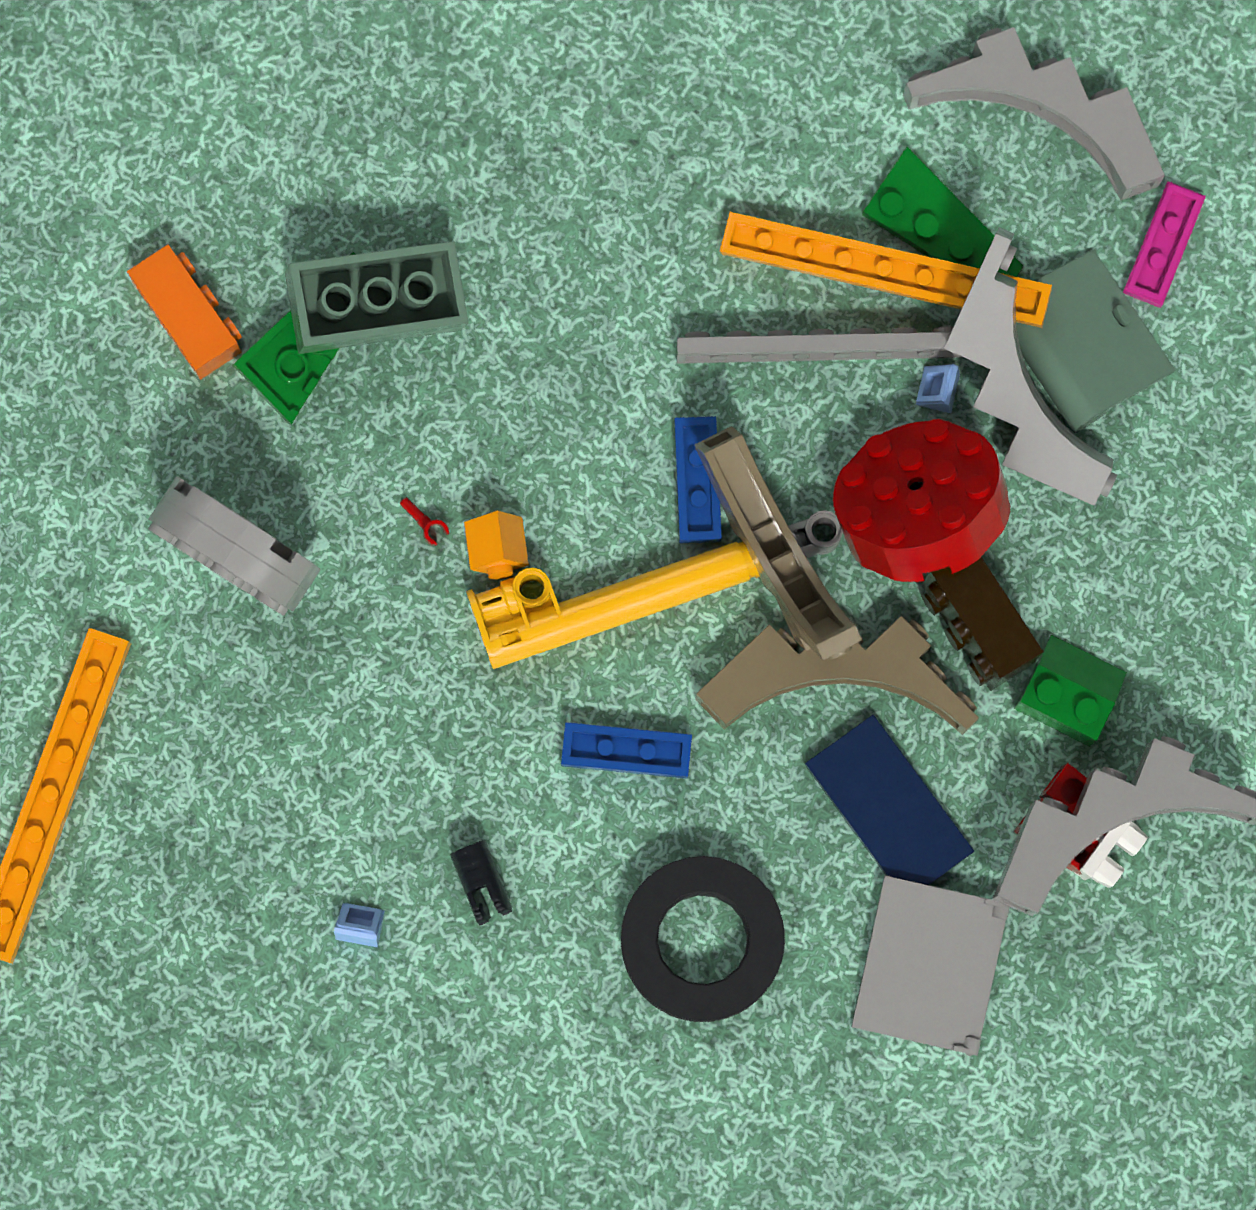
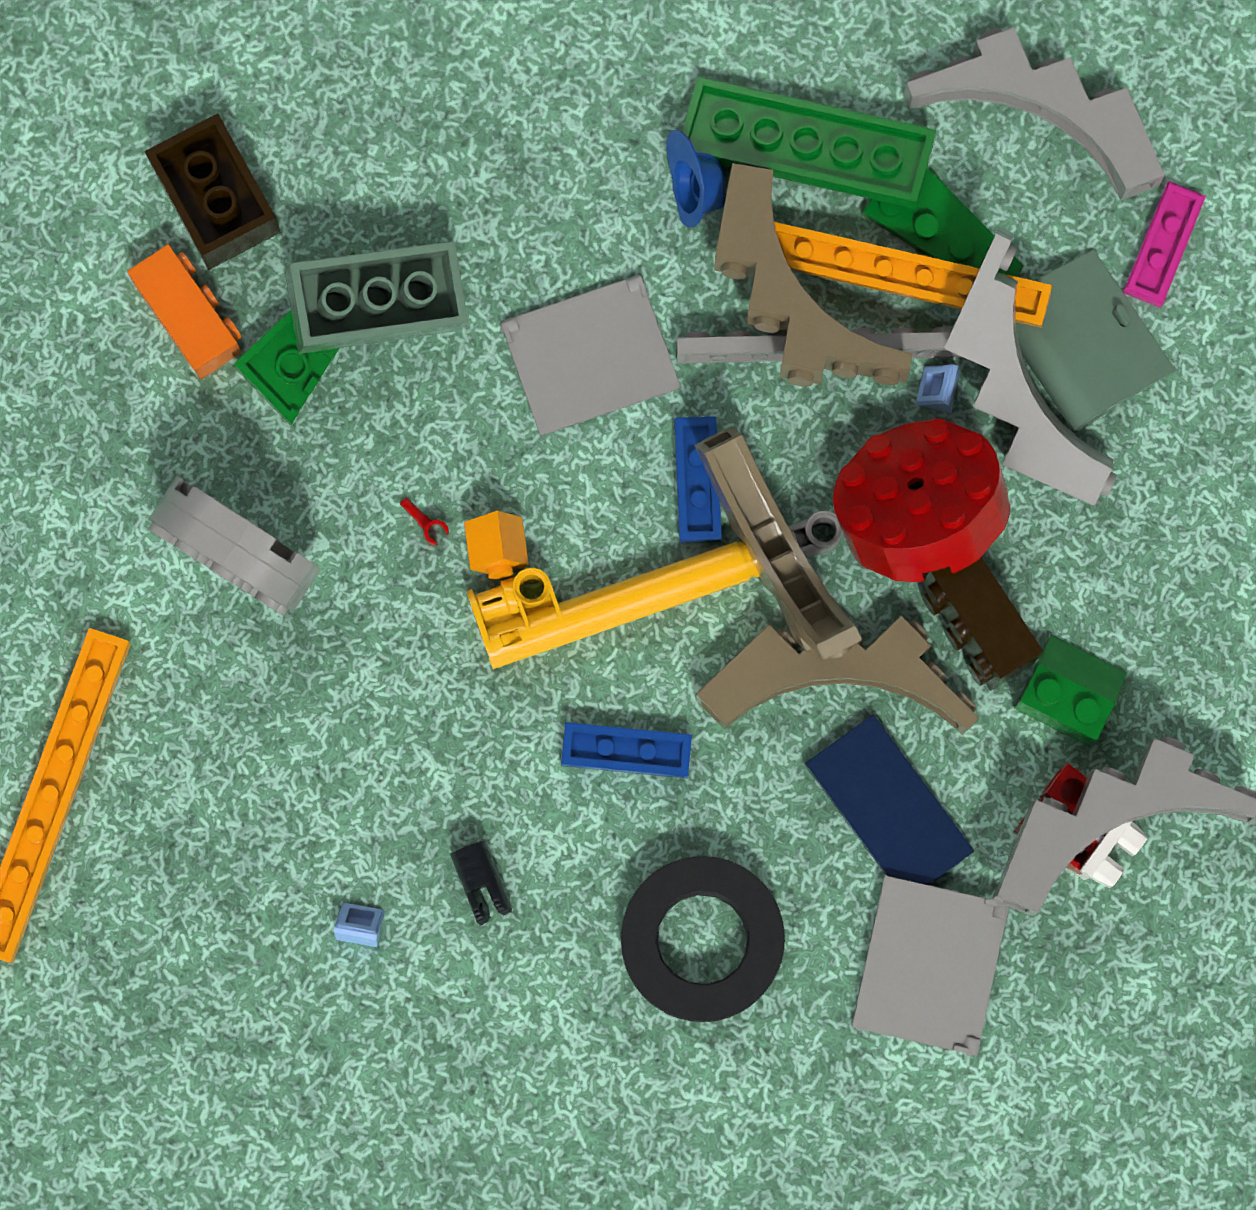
none -> dark brown brick [144,113,281,271]
none -> light grey piece [500,274,681,436]
none -> blue piece [666,129,725,228]
none -> green plate [682,77,936,209]
none -> dark tan arch [714,163,912,387]

